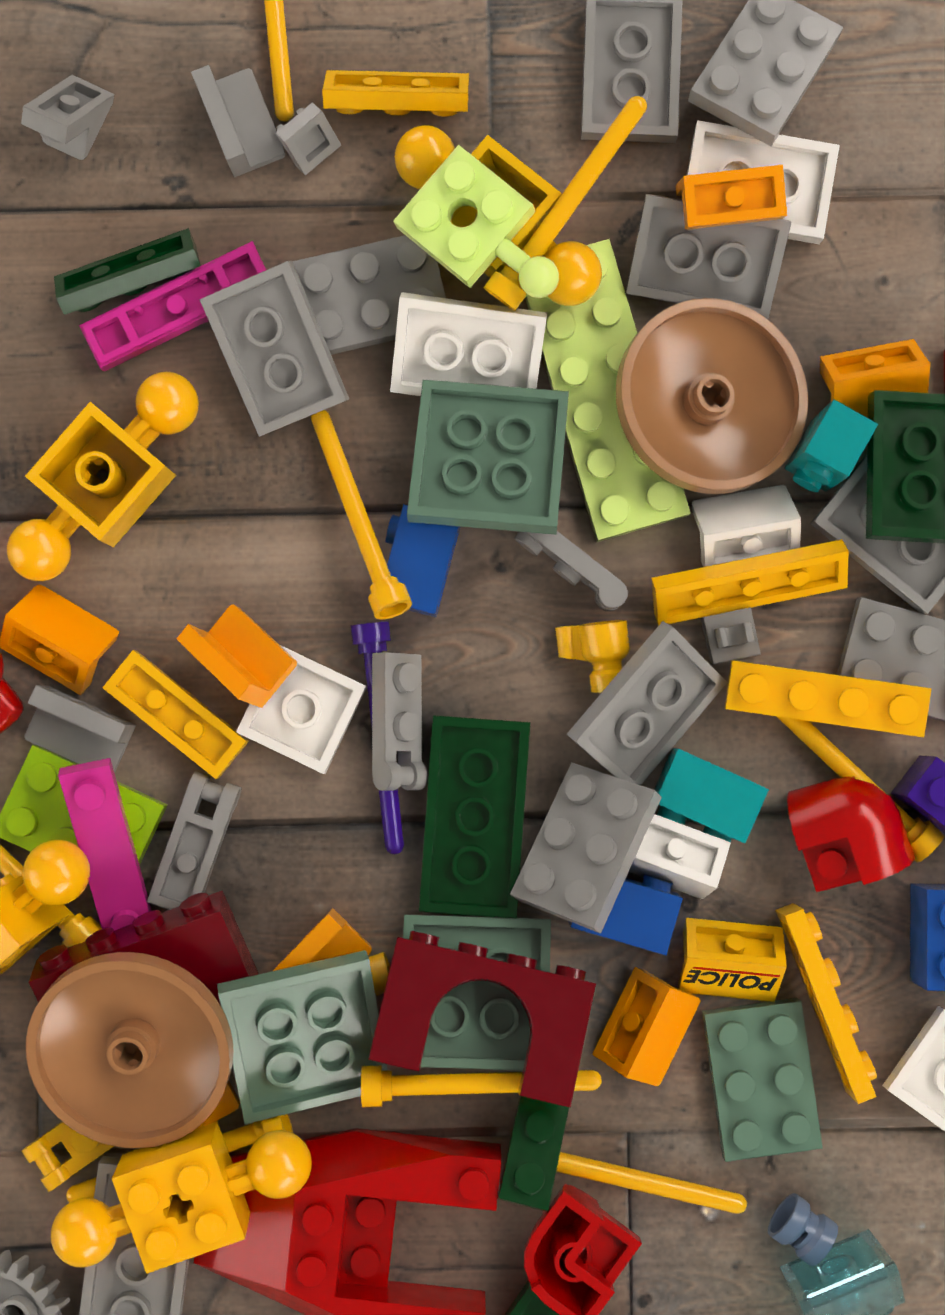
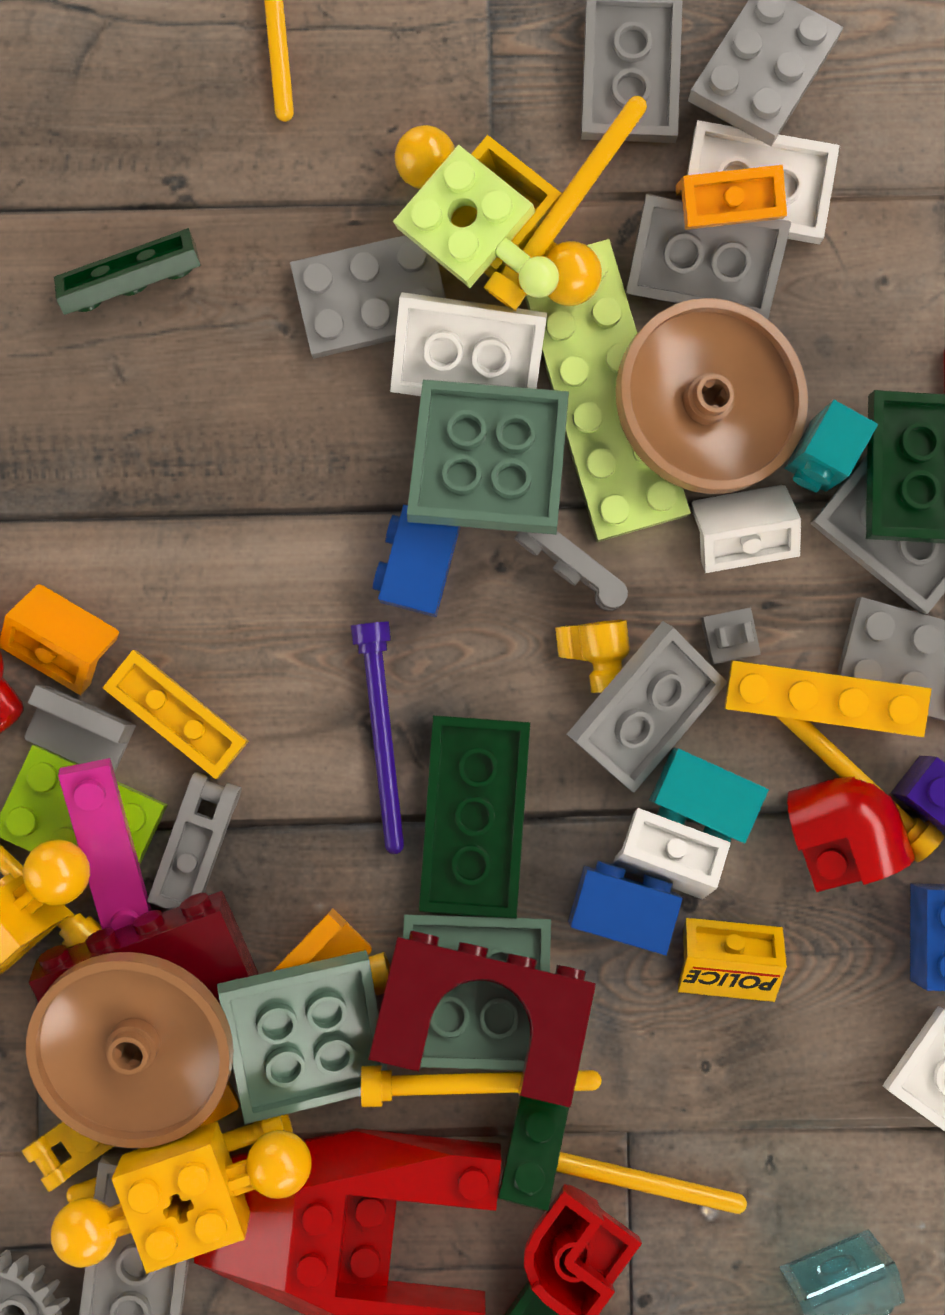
yellow brick [7,372,199,581] -> none
light grey slope [21,75,114,160] -> none
dark pink plate [79,241,266,372] -> none
light orange panel [176,604,297,708] -> none
light grey panel [191,65,285,178] -> none
light grey plate [199,261,349,437] -> none
white plate [236,645,367,774] -> none
light grey tile [275,102,341,175] -> none
yellow piece [311,410,412,620] -> none
yellow plate [322,70,469,117] -> none
light grey plate [372,652,428,791] -> none
light grey plate [510,762,662,934] -> none
light orange panel [592,967,701,1086] -> none
yellow plate [651,539,849,626] -> none
sand green plate [702,998,823,1162] -> none
sand blue wheel [768,1193,838,1266] -> none
yellow plate [775,903,877,1104] -> none
light orange panel [819,339,930,418] -> none

